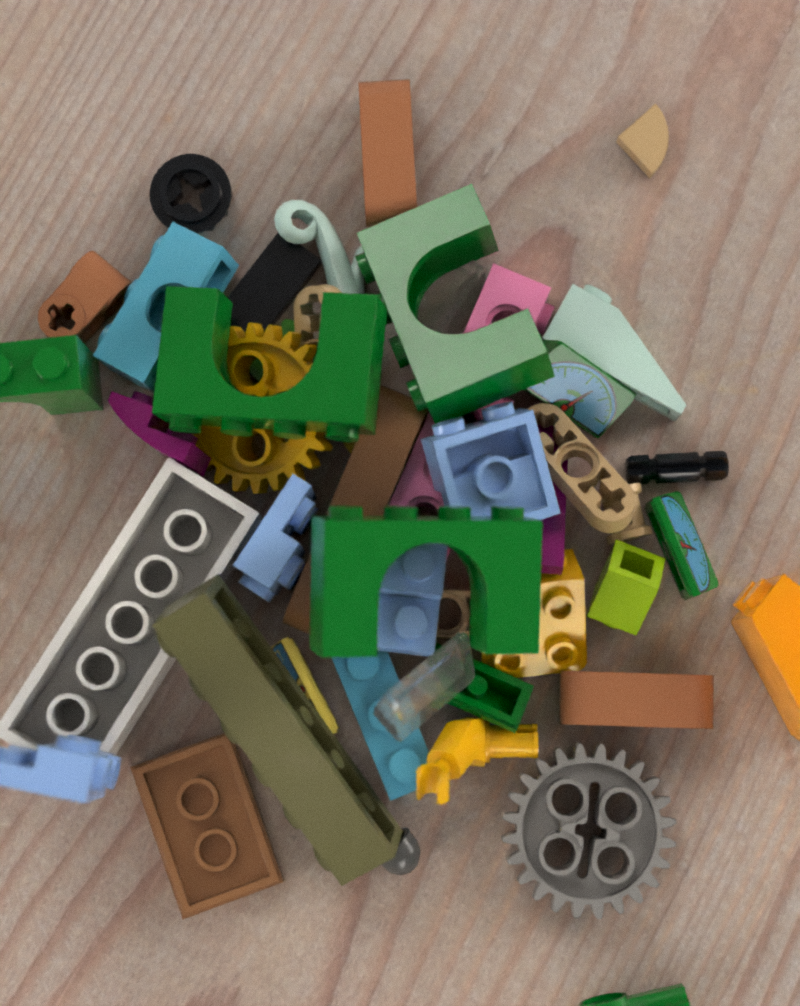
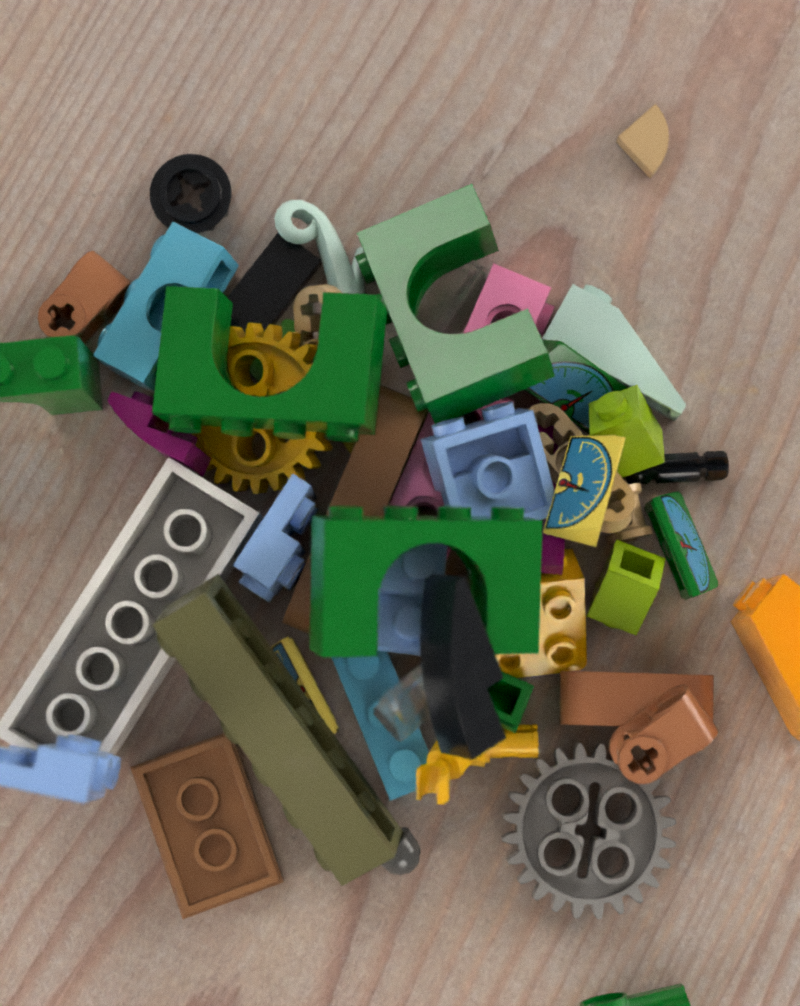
nougat beam [358,79,417,228] -> none
none -> black slope [420,574,506,760]
none -> slope [543,435,625,547]
none -> lime brick [589,385,665,478]
none -> nougat piece [609,685,718,784]

